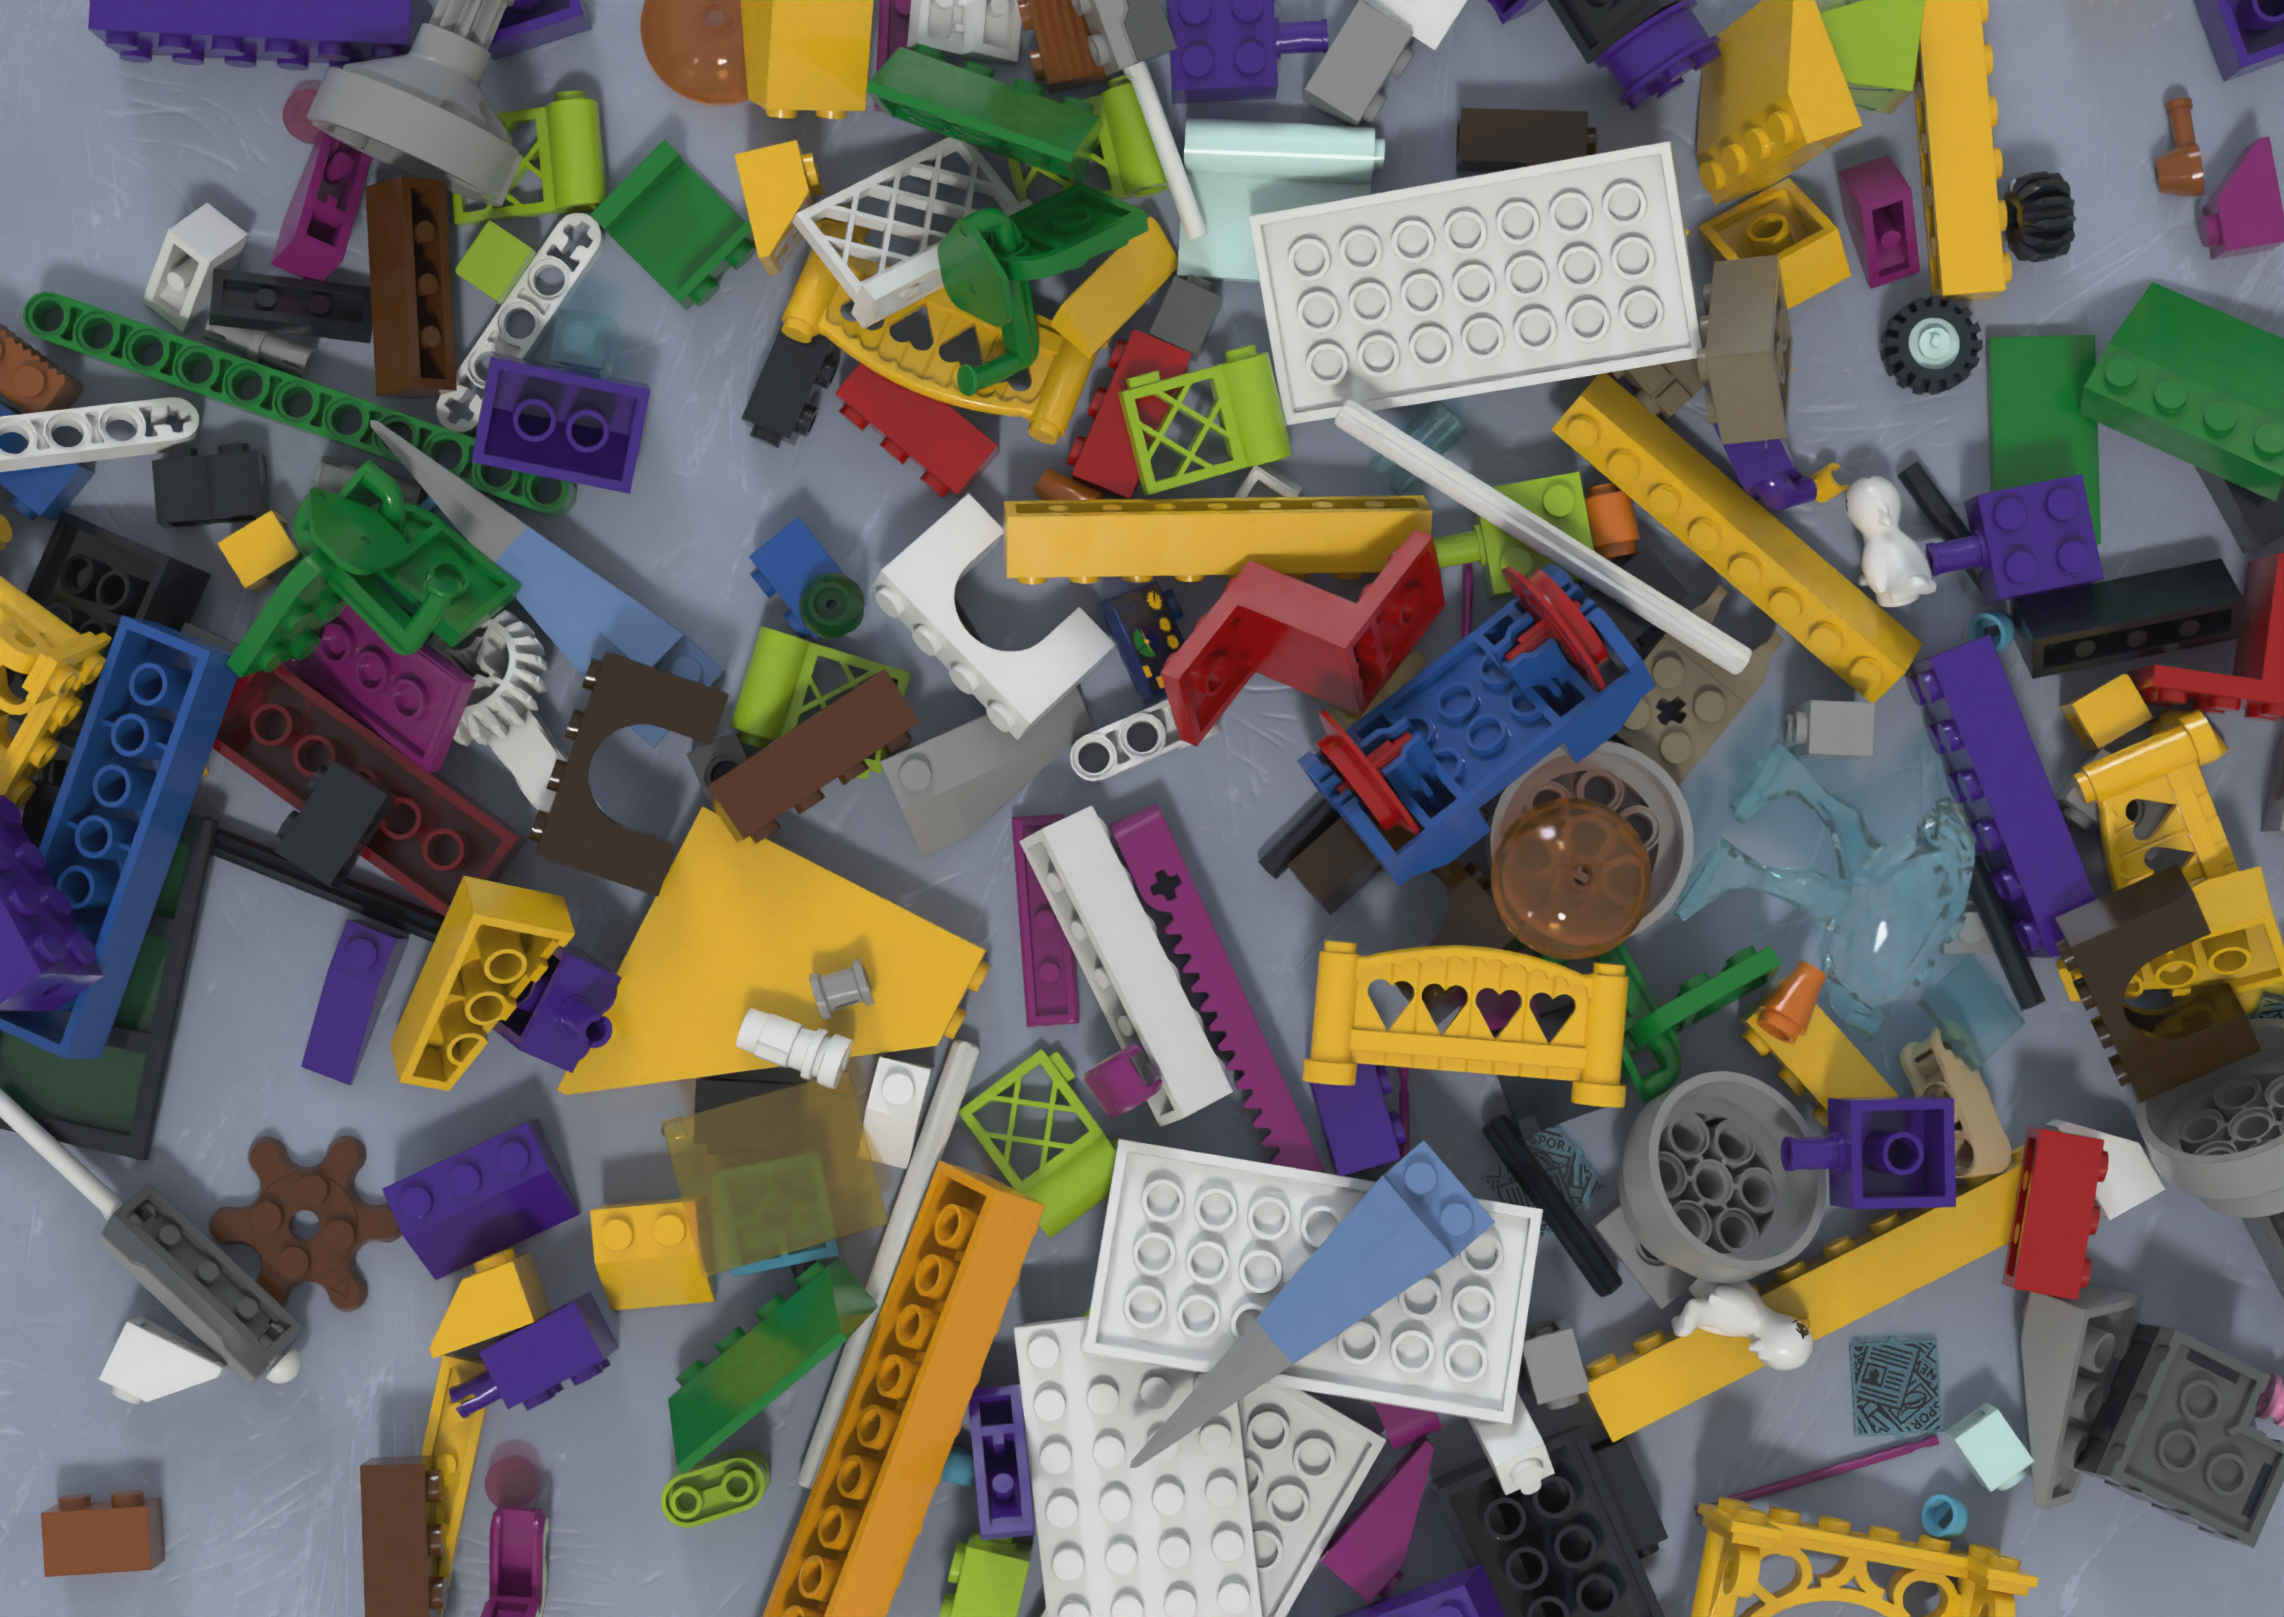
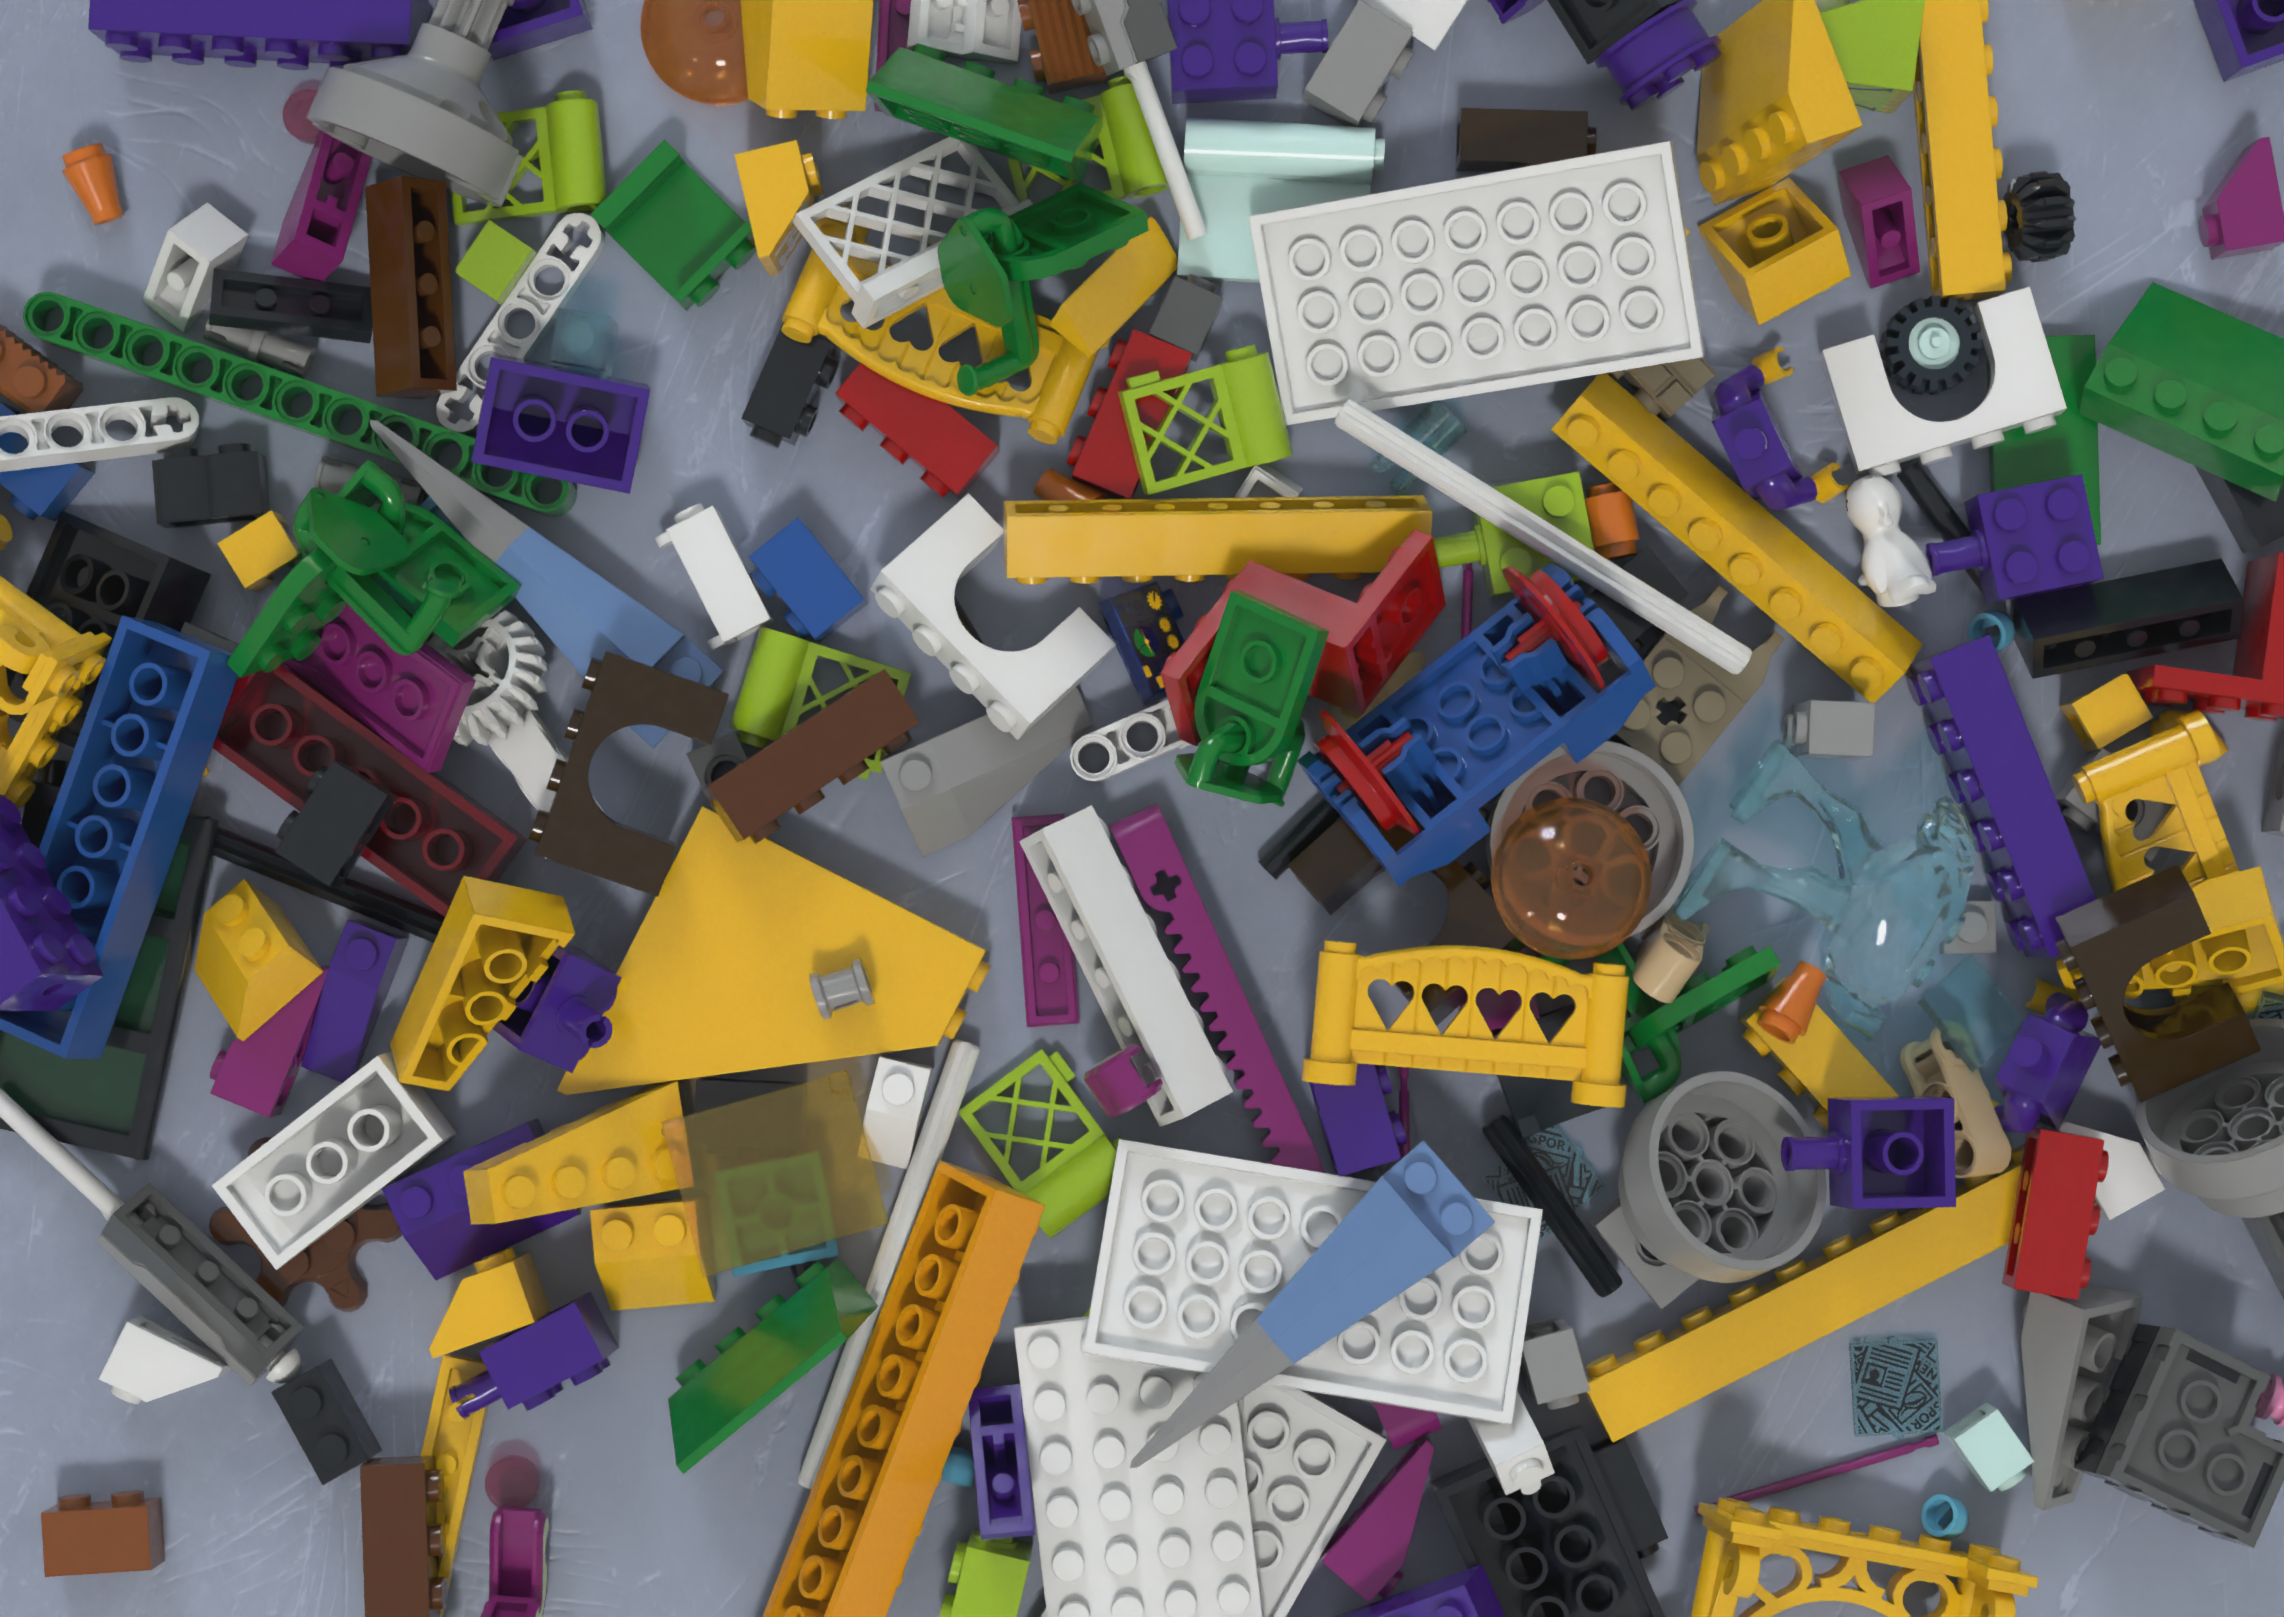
lime brick [661,1449,771,1528] -> none
white axle [736,1008,853,1089] -> none
dark green plate [799,572,865,639] -> none
white animal [1671,1278,1814,1370] -> none
dark tan brick [1697,254,1793,445] -> none
black piece [1956,855,2046,1011] -> none
dark orange bar [2154,98,2204,197] -> none
none -> orange cone [62,143,124,226]
none -> yellow slope [194,879,324,1042]
none -> magenta slope [210,965,329,1118]
none -> white slope [211,1051,457,1270]
none -> black brick [271,1358,382,1485]
none -> yellow wedge [463,1081,694,1225]
none -> white brick [655,503,775,652]
none -> green plate [1174,590,1330,807]
none -> tan piece [1632,906,1710,1003]
none -> white arch [1820,286,2067,478]
none -> dark purple torso [1991,978,2101,1133]

